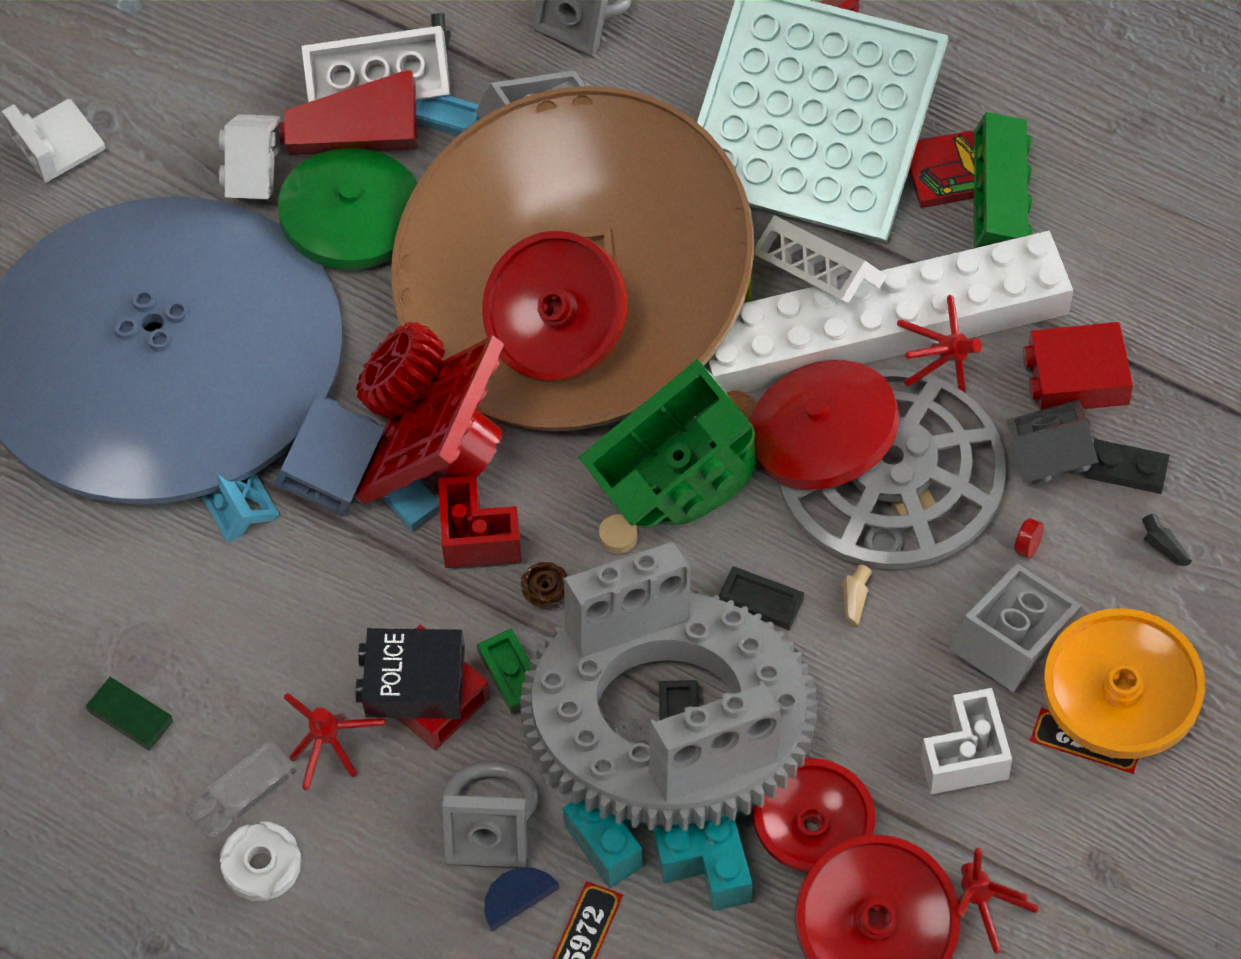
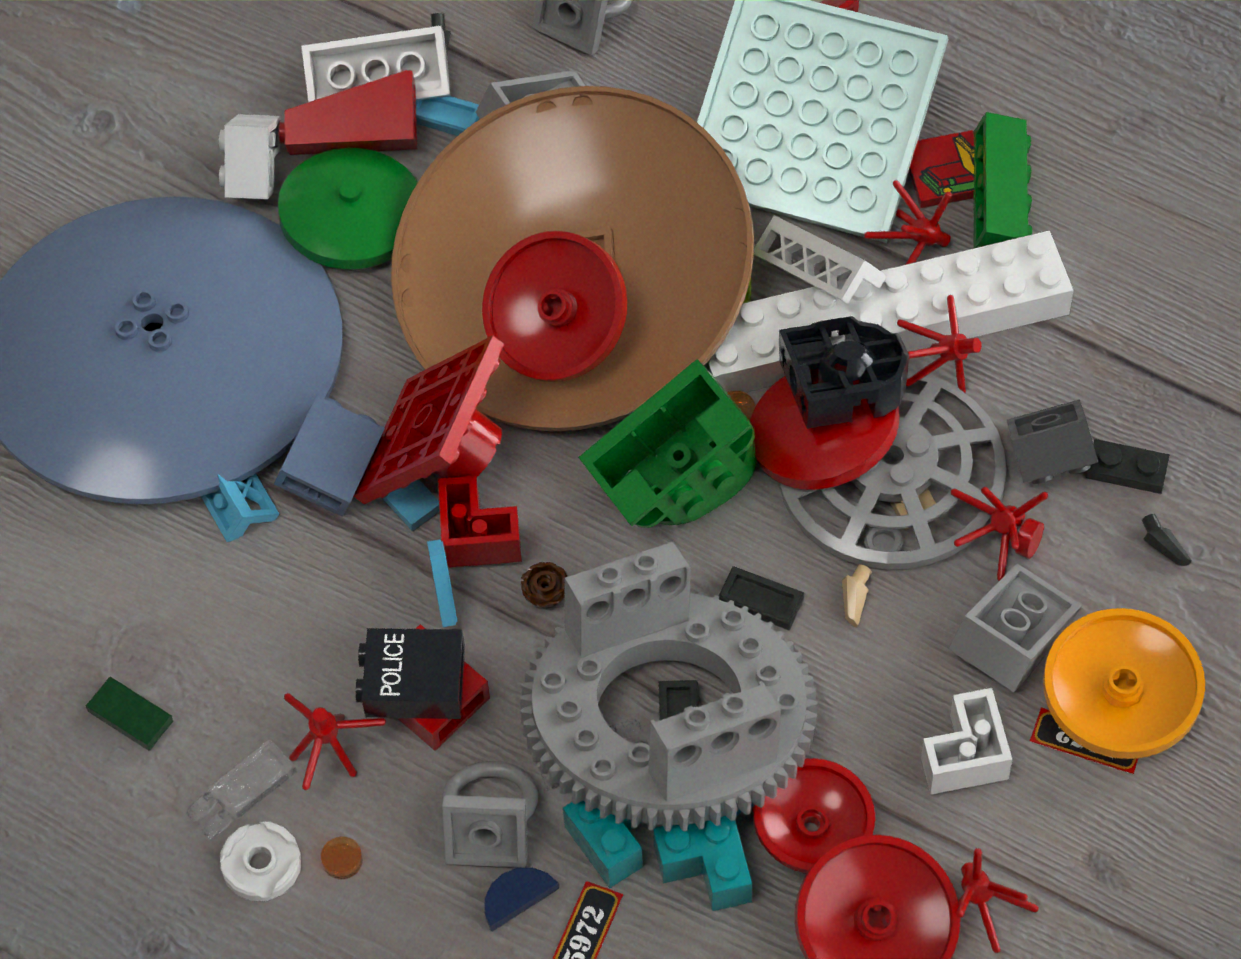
white bracket [2,99,105,183] -> none
red gear [356,322,445,419] -> none
green plate [476,628,530,714] -> none
tan tile [599,514,637,554] -> none
red brick [1023,322,1133,410] -> none
none -> clear orange tile [321,836,363,879]
none -> medium azure tile [427,539,458,627]
none -> black connector [779,316,909,429]
none -> red plant [864,180,952,265]
none -> red plant [950,487,1048,581]

